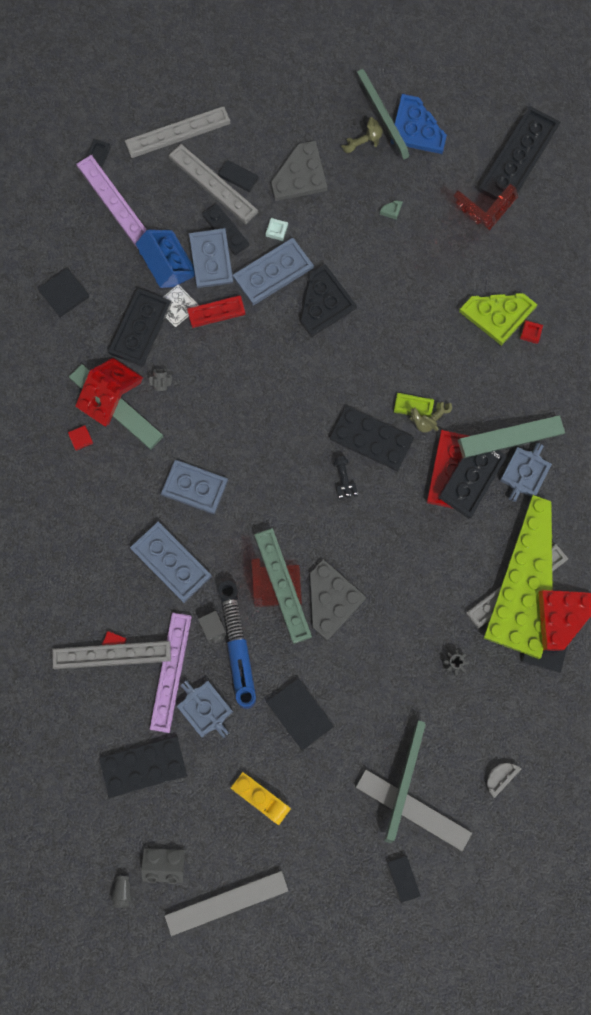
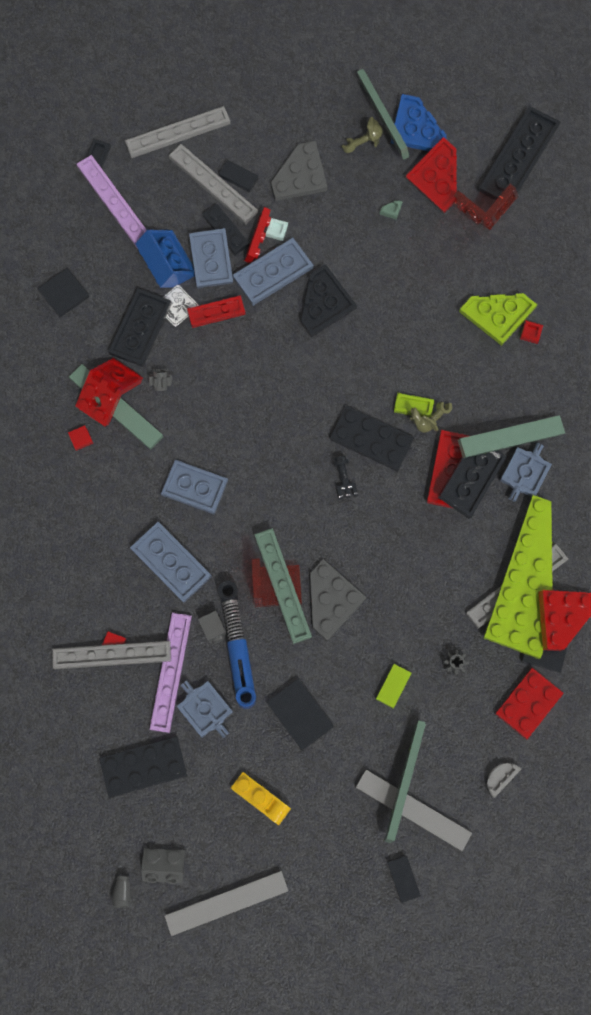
none -> red plate [244,207,272,264]
none -> lime tile [376,664,412,709]
none -> red plate [406,137,457,213]
none -> red plate [495,668,564,740]

